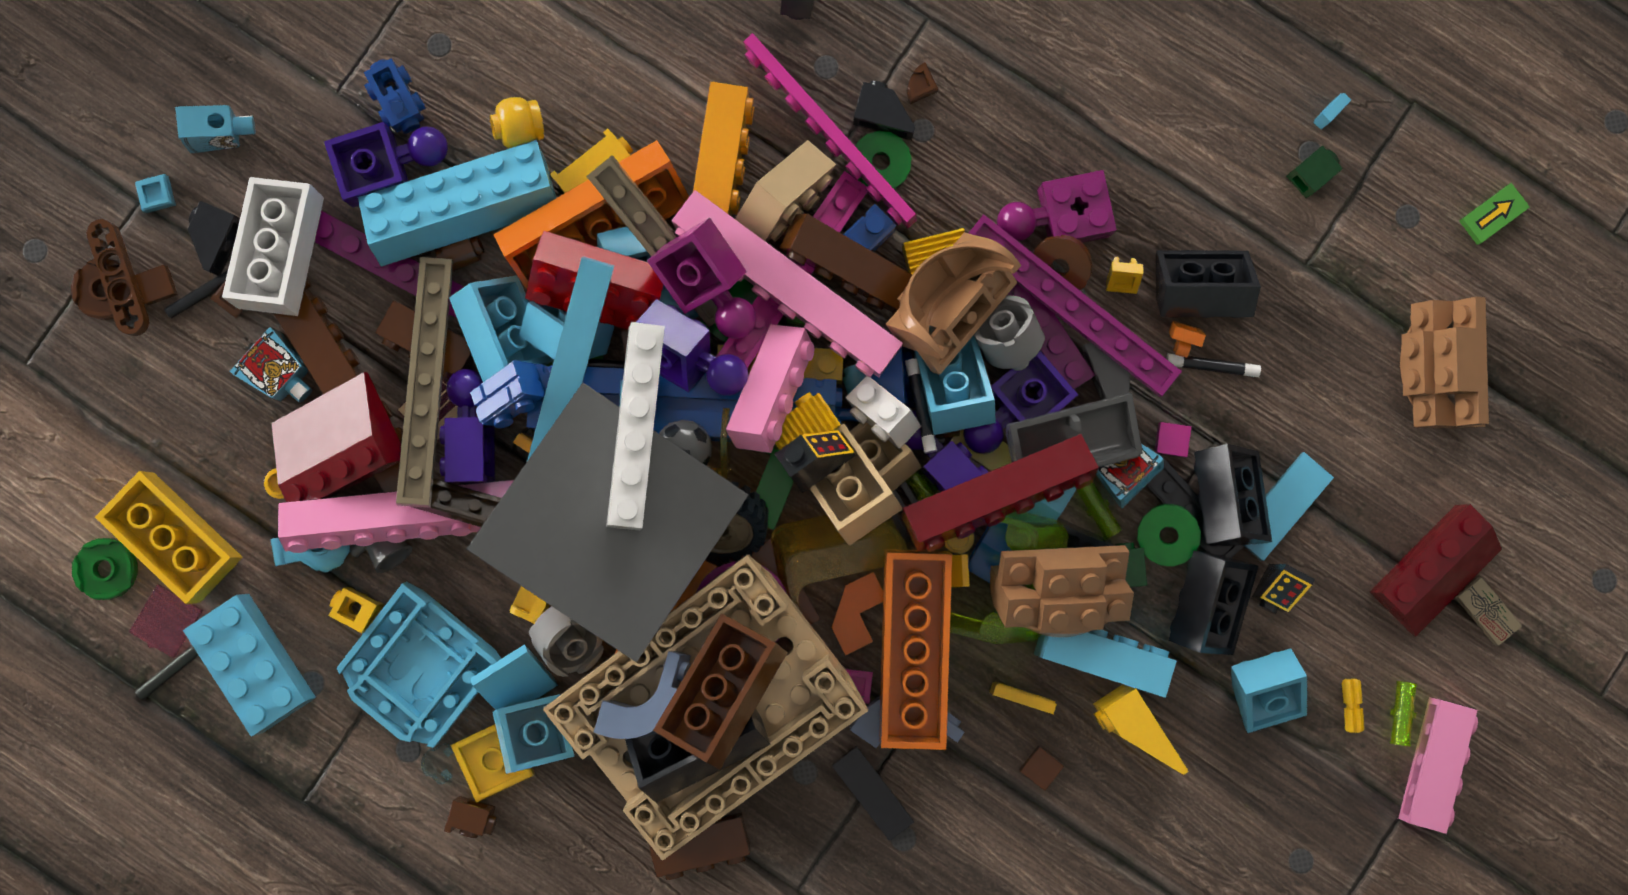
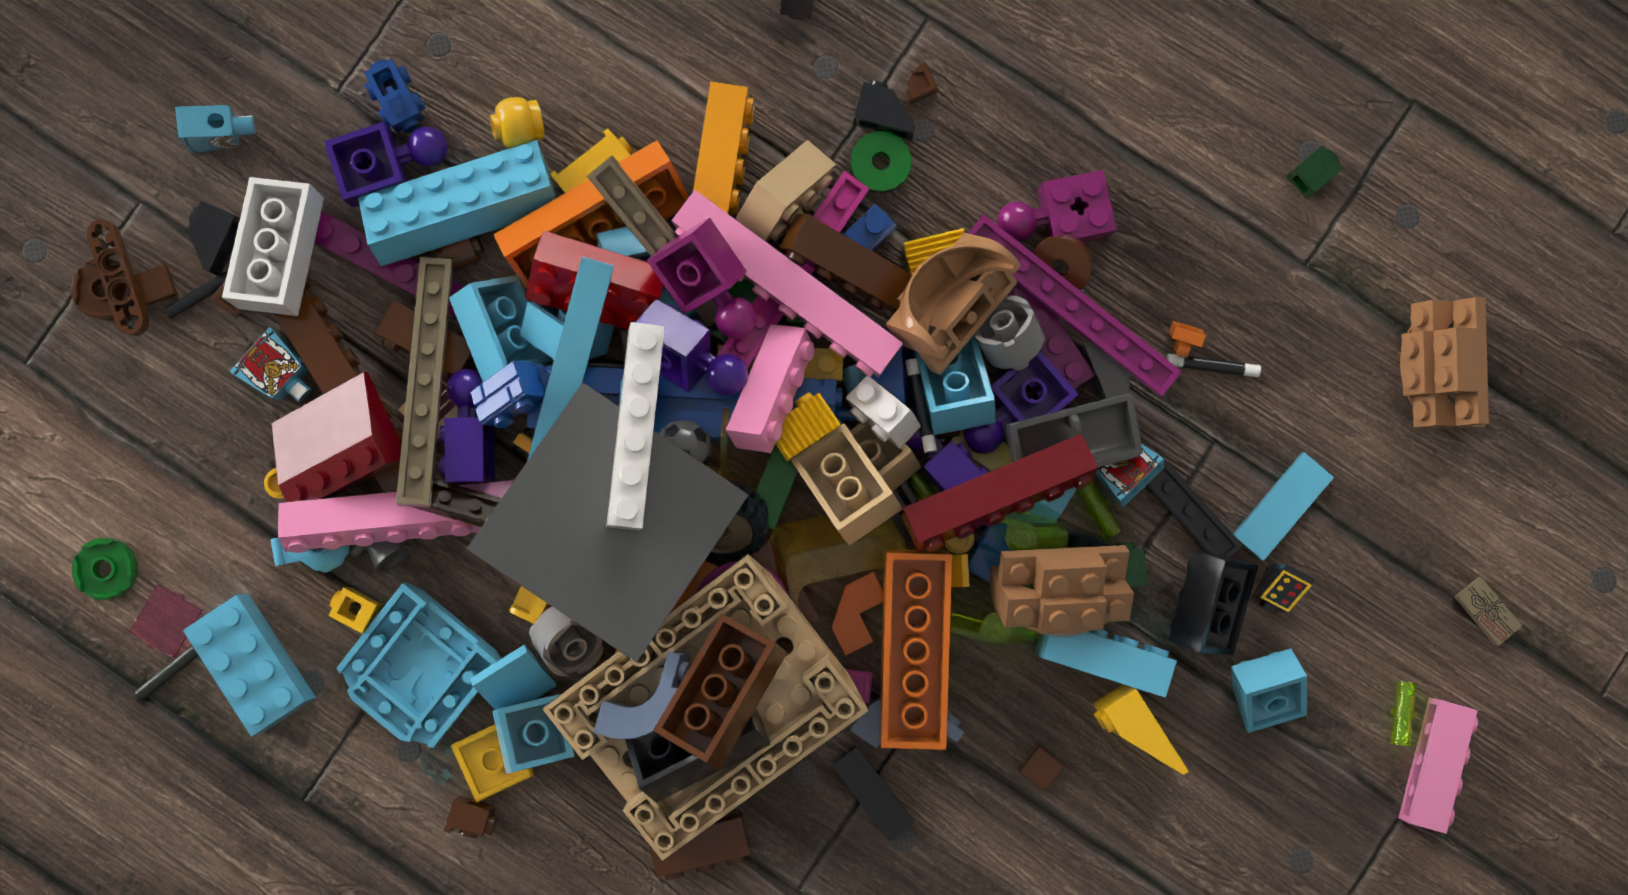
yellow brick [95,471,243,604] -> none
medium azure tile [135,174,176,213] -> none
dark pink plate [743,33,917,229] -> none
black slope [775,430,856,493] -> none
yellow tile [989,682,1057,714] -> none
yellow tile [1106,257,1143,294] -> none
green tile [1137,504,1201,567] -> none
dark pink tile [1155,422,1192,458] -> none
black slope [1156,250,1261,318] -> none
black slope [1194,444,1272,546] -> none
medium azure tile [1314,93,1351,130] -> none
yellow piece [1342,678,1364,733] -> none
dark red slope [1370,504,1502,637] -> none
bright green tile [1459,183,1530,245] -> none

